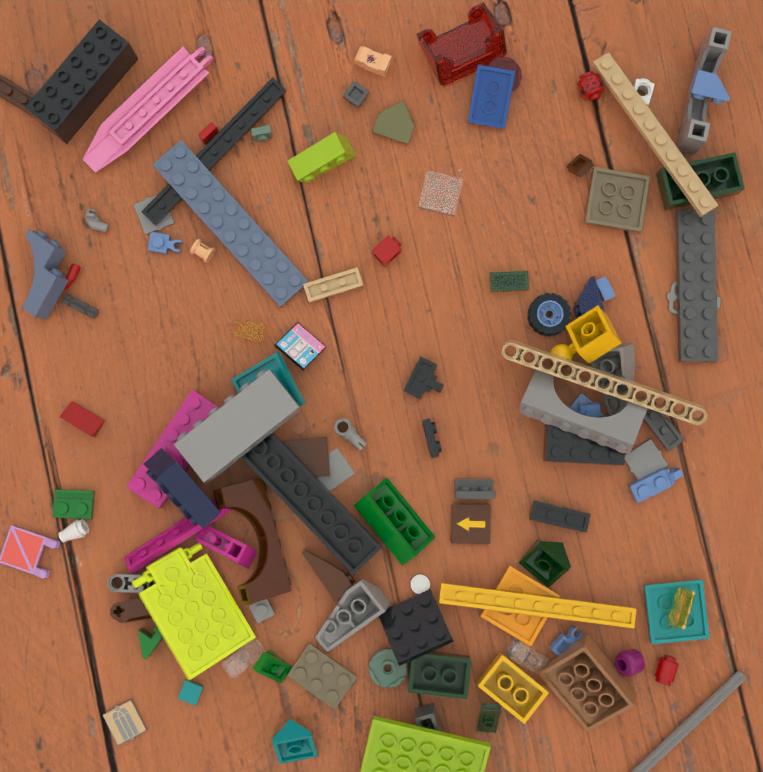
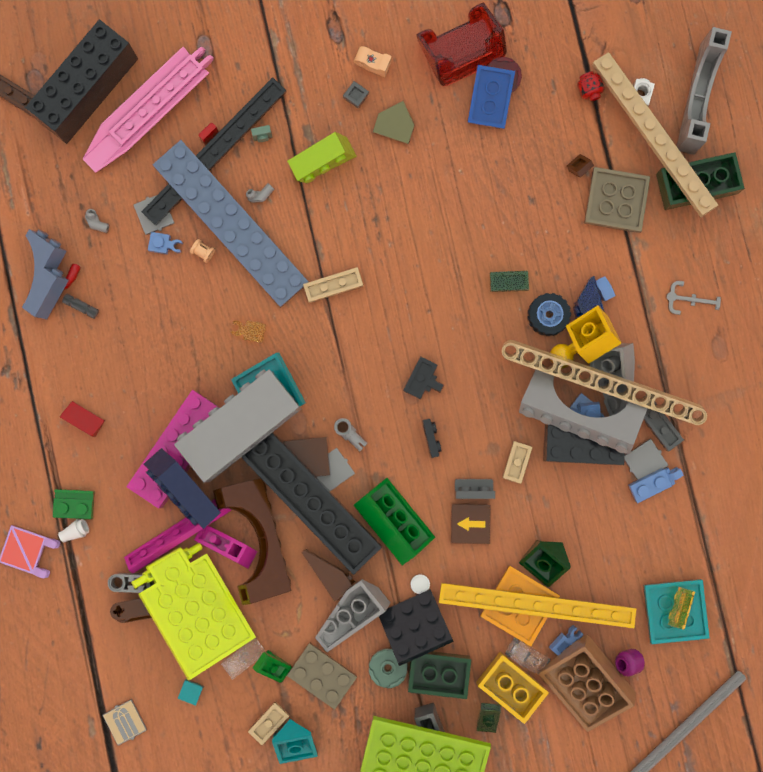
green slope [138,626,163,660] -> none
light grey plate [249,599,276,623] -> none
piece [274,322,326,371] -> none
red brick [372,235,401,267] -> none
clear plate [418,170,463,217] -> none
black plate [529,500,591,533] -> none
red brick [655,655,679,686] -> none
dark grey plate [676,210,718,362] -> none
medium blue slope [688,70,730,104] -> none
none -> light grey arm [246,183,275,203]
none -> tan plate [248,701,289,745]
none -> tan plate [502,441,532,484]

